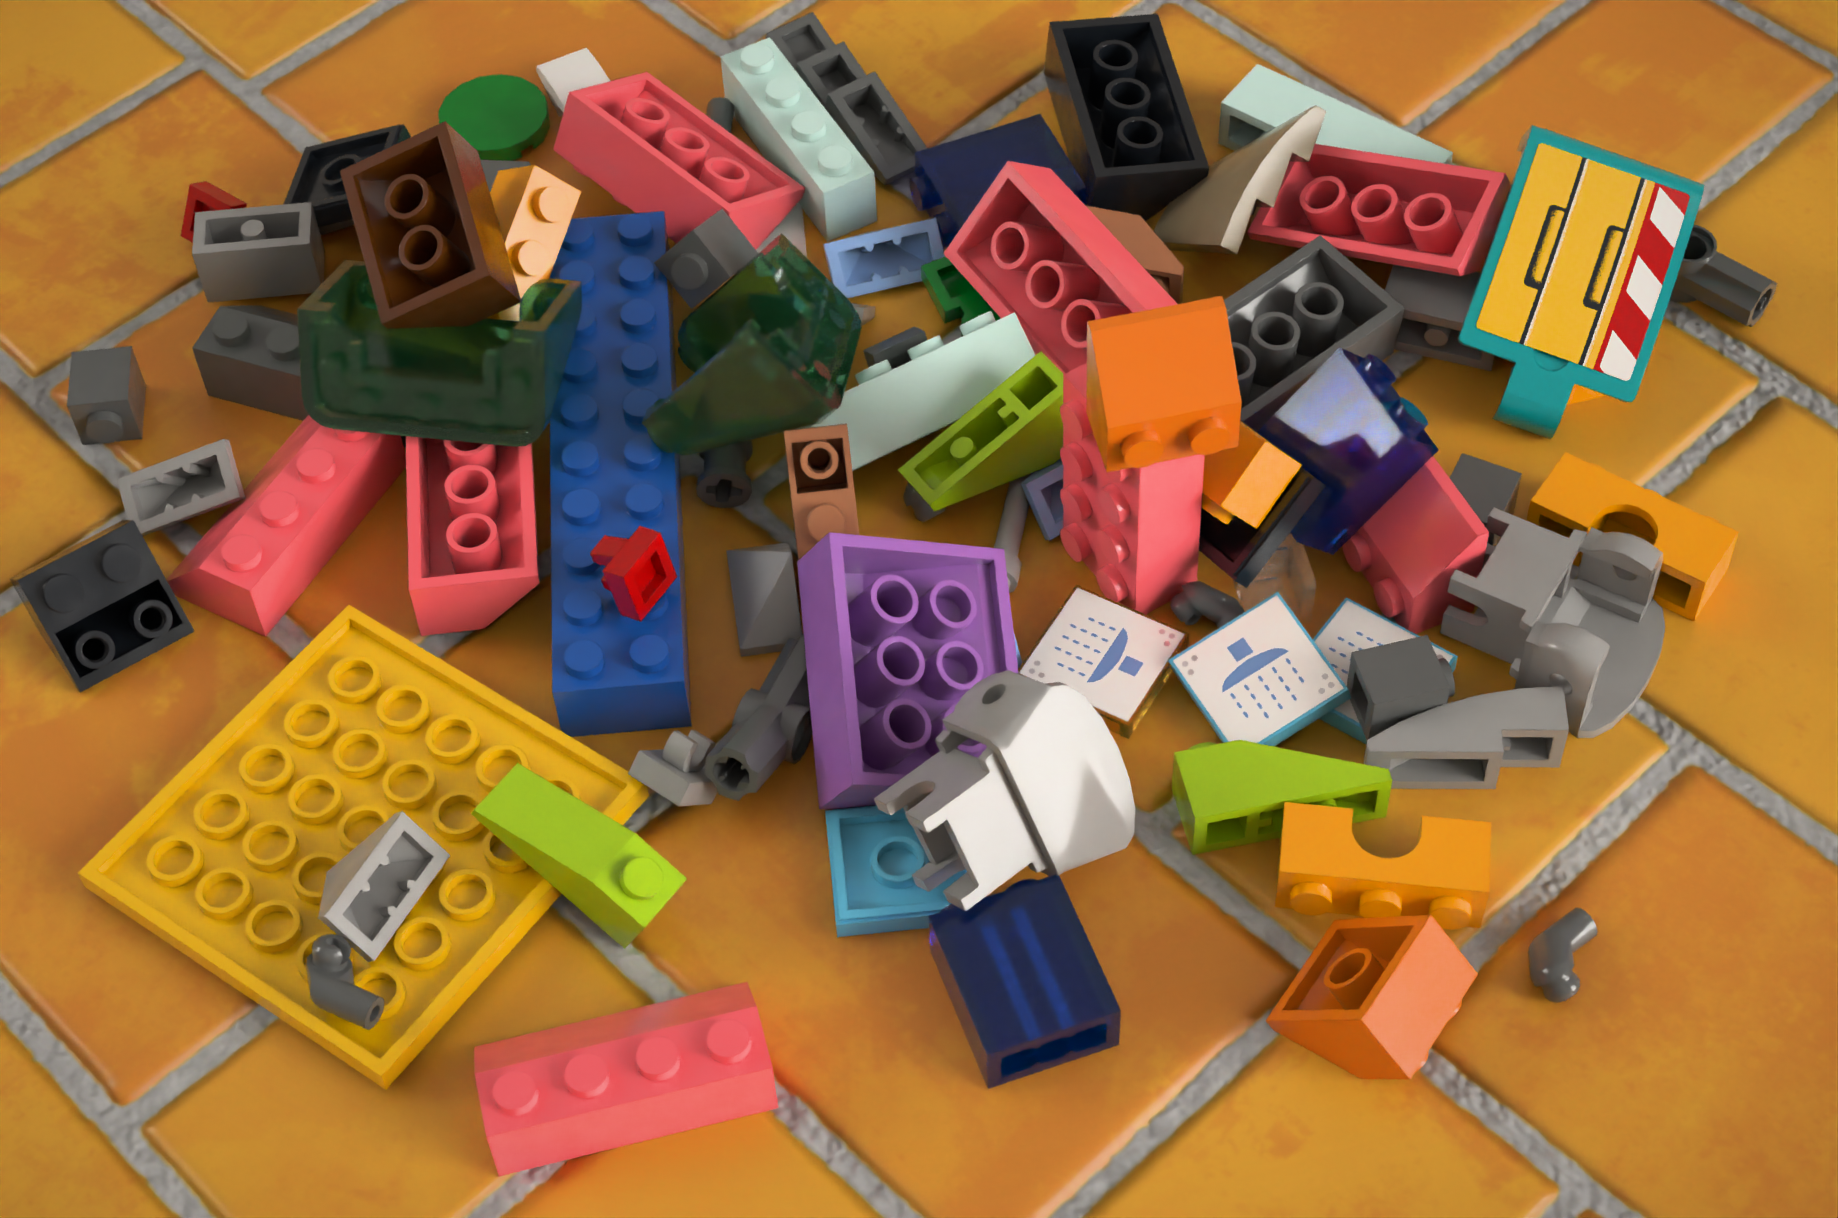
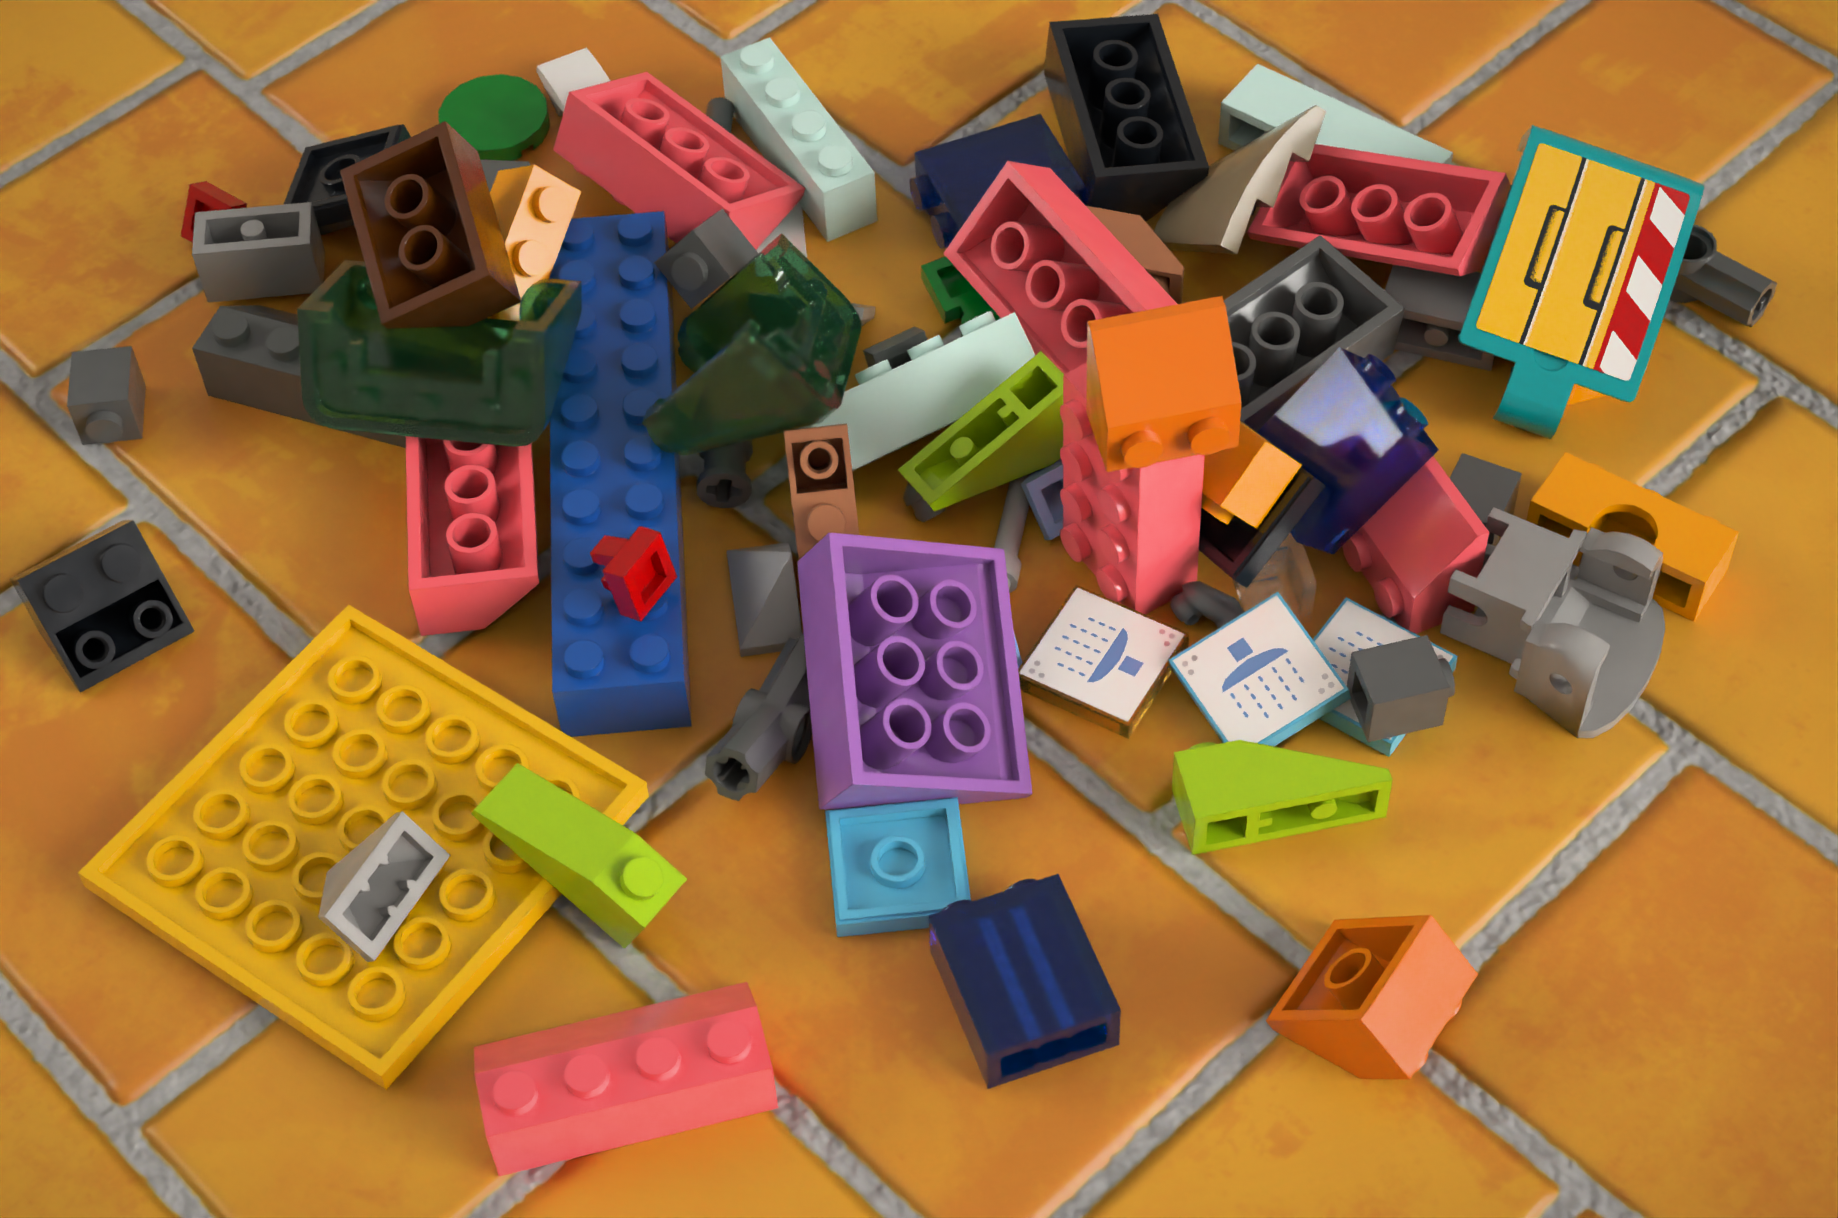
light grey slope [116,439,246,536] -> none
coral slope [166,397,406,637] -> none
dark grey arm [306,934,384,1030] -> none
light grey tile [628,730,718,806] -> none
dark grey slope [766,12,933,185] -> none
light blue slope [823,218,945,301] -> none
piece [874,670,1136,911] -> none
light orange arch [1275,802,1491,930] -> none
light grey slope [1363,686,1569,789] -> none
dark grey arm [1528,908,1598,1003] -> none

